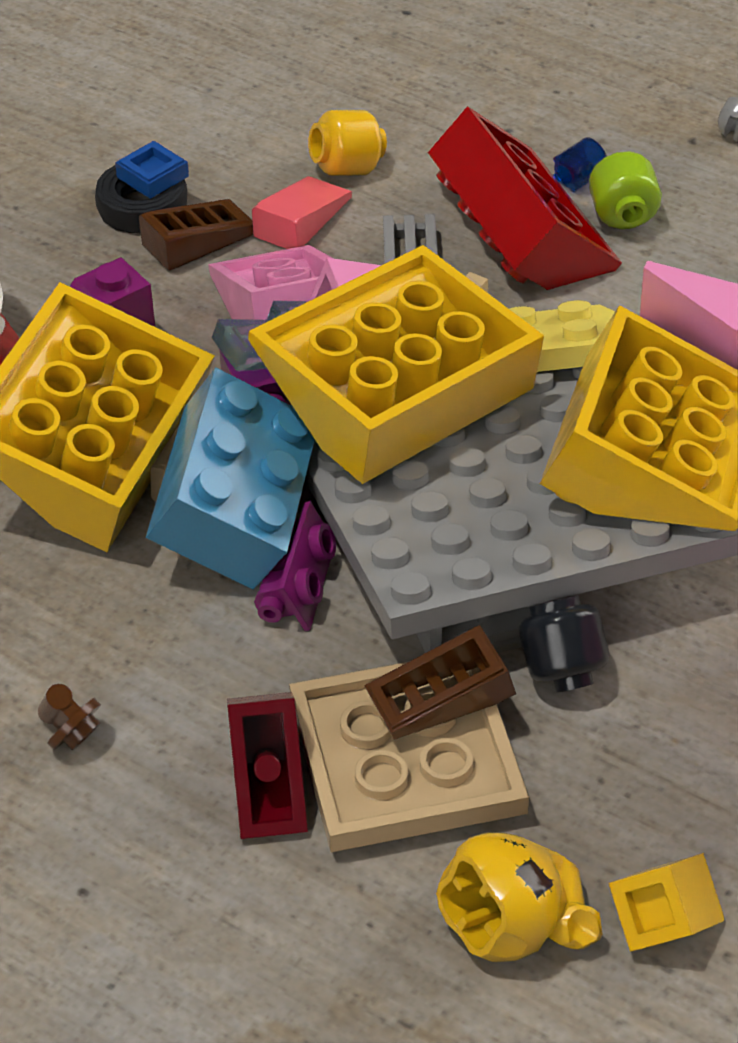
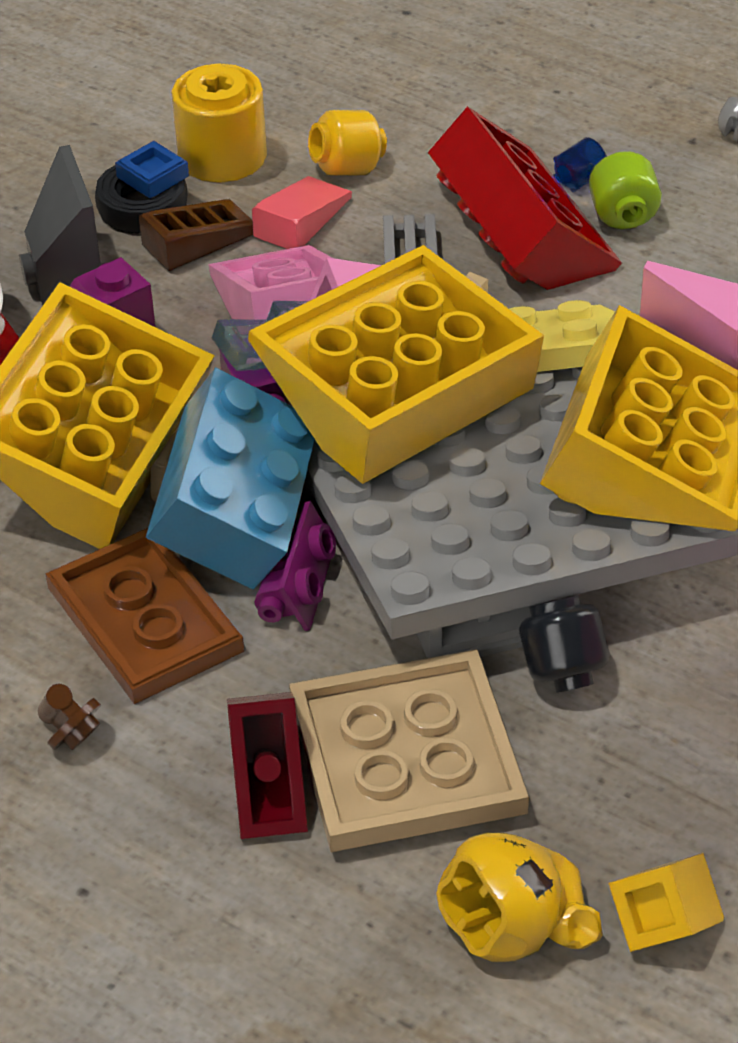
reddish brown slope [364,625,516,740] -> none
none -> dark grey slope [19,145,101,305]
none -> dark orange tile [45,528,244,704]
none -> yellow piece [171,63,267,183]

